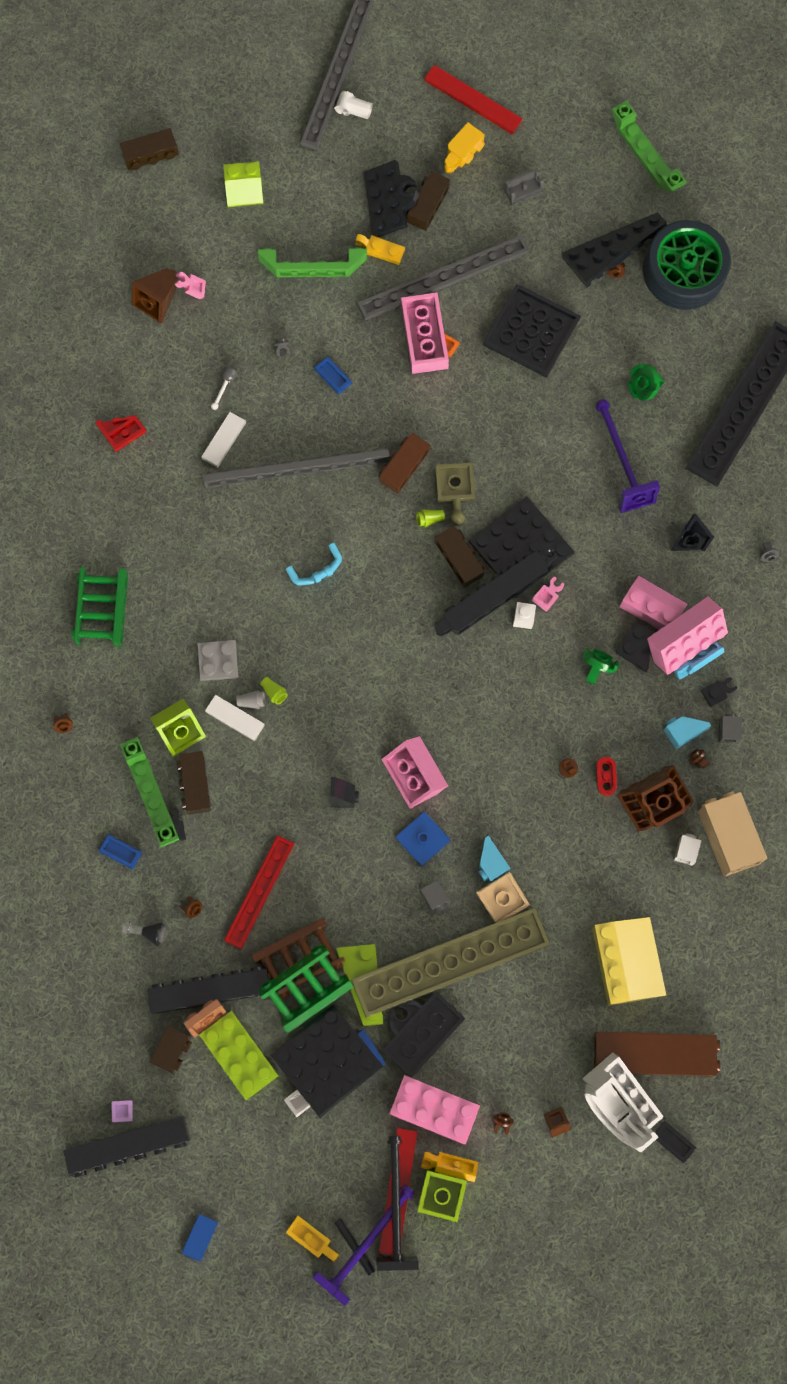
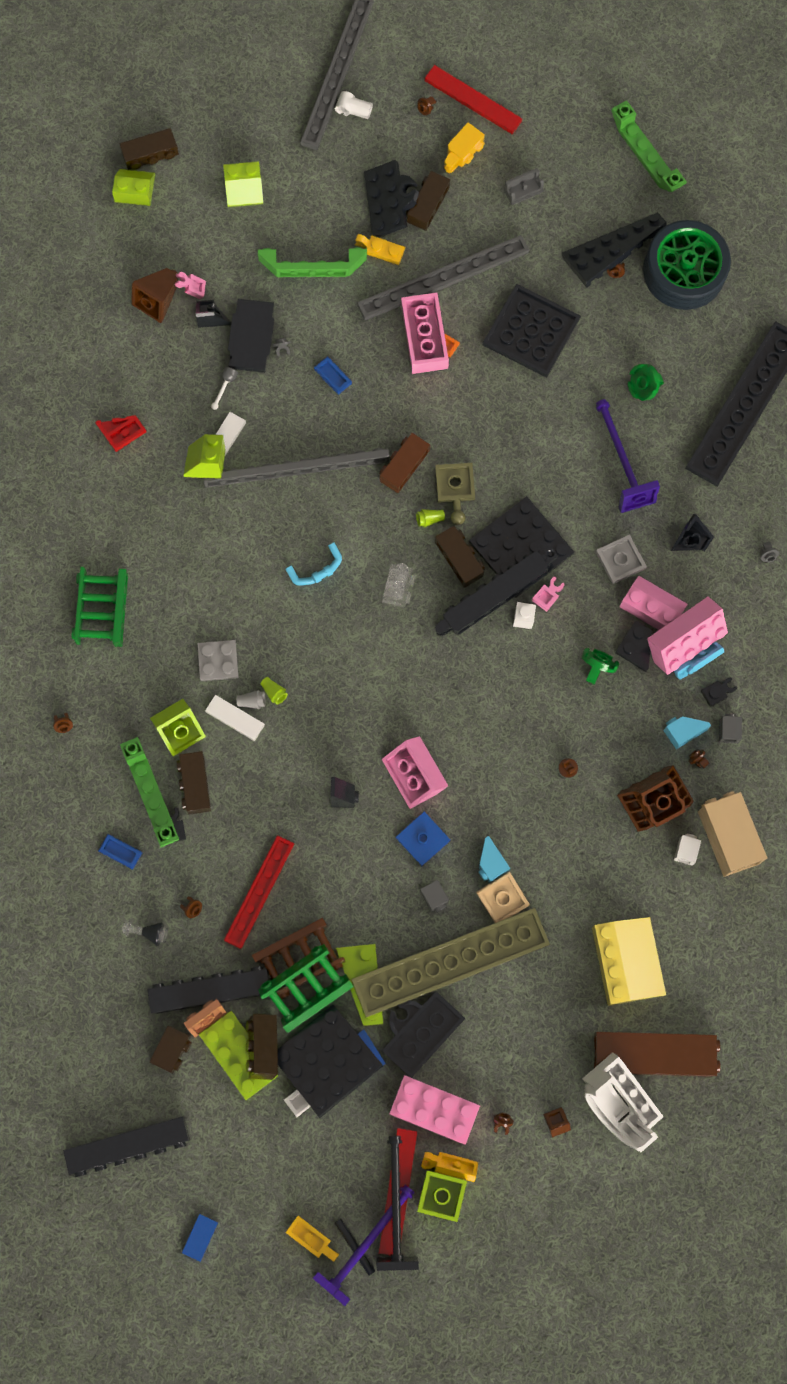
lavender plate [112,1100,133,1122] -> none
red plate [596,757,617,796] -> none
black tile [655,1121,697,1164] -> none
none -> lime slope [112,169,155,206]
none -> lime slope [184,434,226,478]
none -> black slope [196,300,231,328]
none -> black piece [228,299,274,373]
none -> dark brown brick [246,1014,278,1080]
none -> clear brick [382,563,416,608]
none -> reddish brown plate [417,96,436,116]
none -> light grey plate [596,535,647,584]

